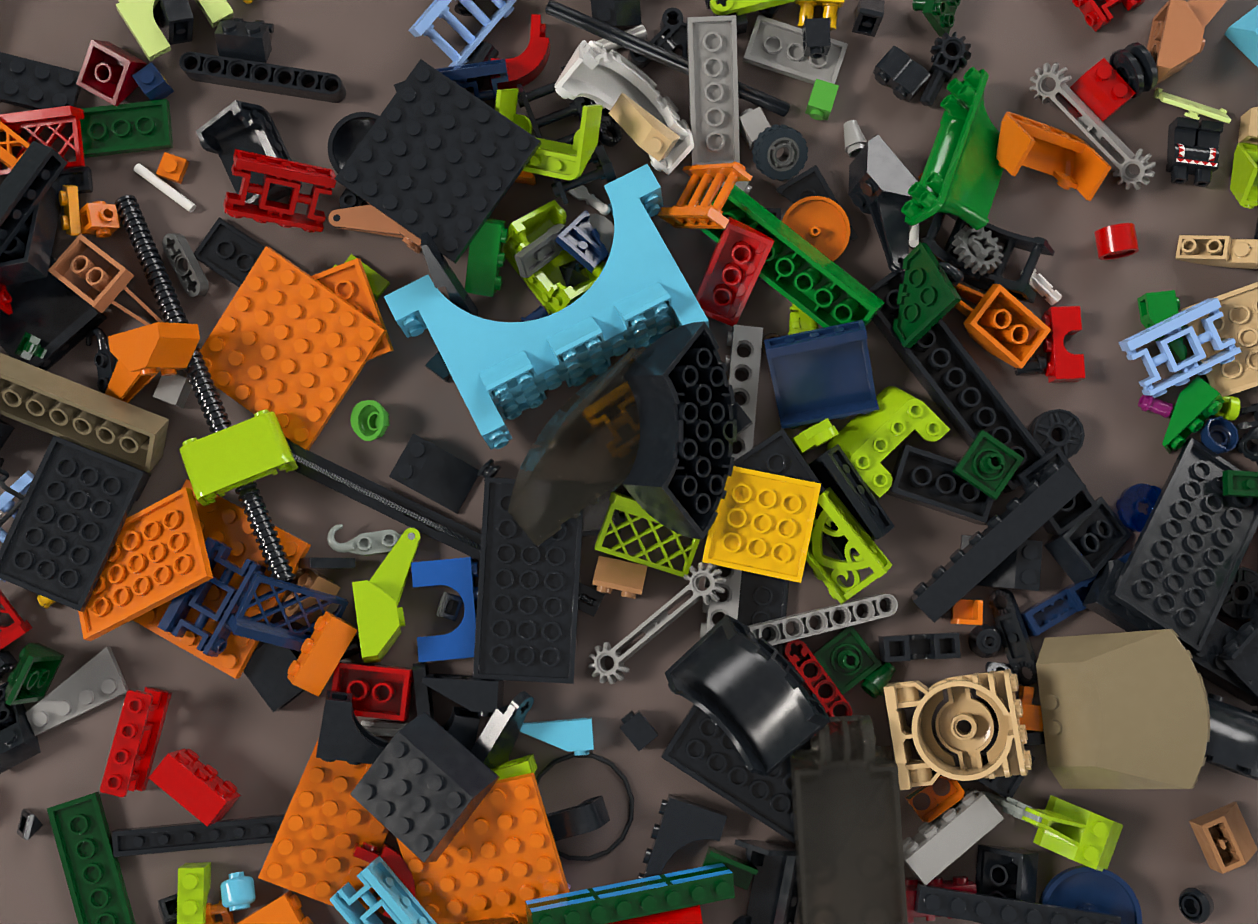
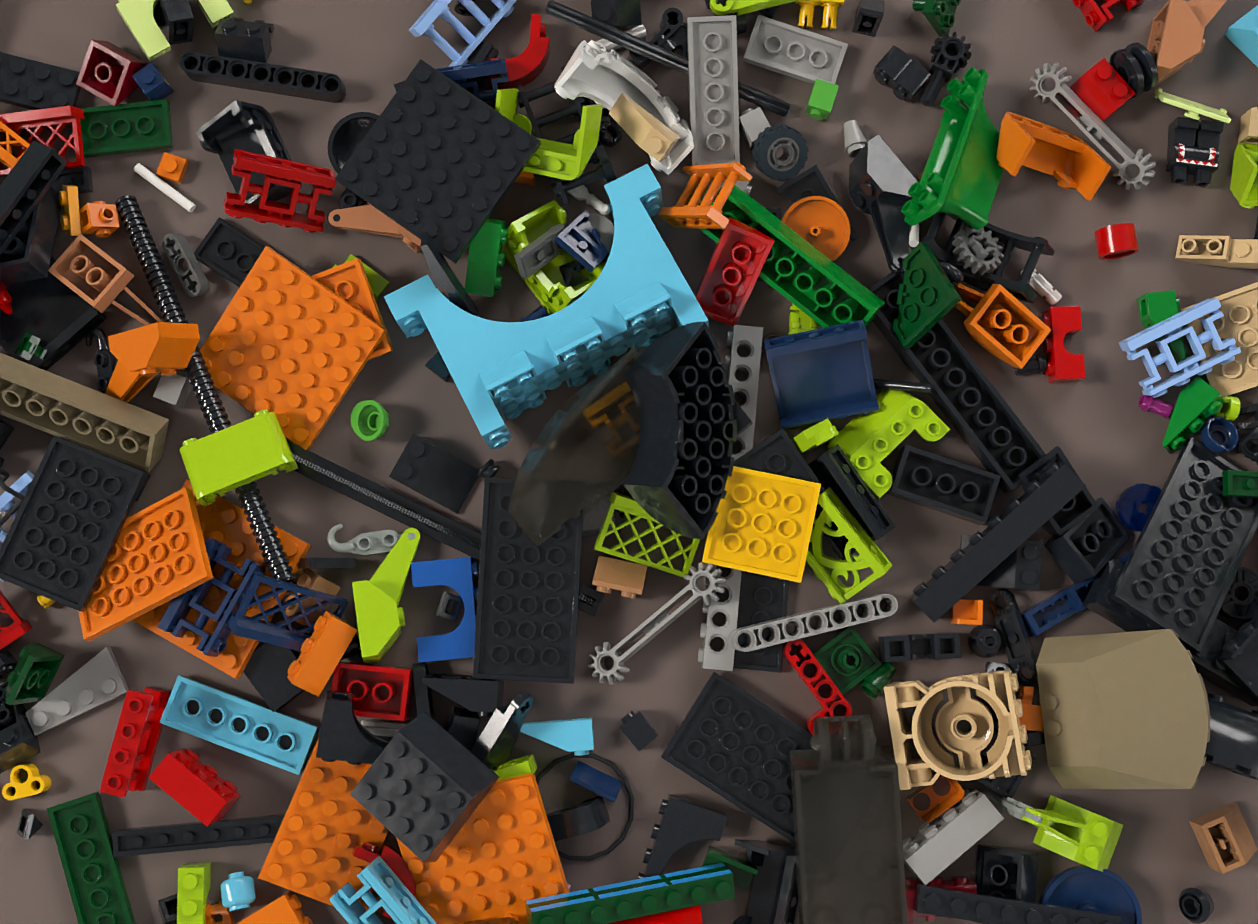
black panel [664,615,831,777] -> none
black brick [802,18,831,58] -> none
dark green plate [953,430,1024,500] -> none
black wheel [1028,409,1085,459] -> none
none -> yellow piece [2,763,51,800]
none -> medium azure plate [159,675,319,775]
none -> dark blue slope [569,761,622,802]
none -> black bar [873,379,934,394]

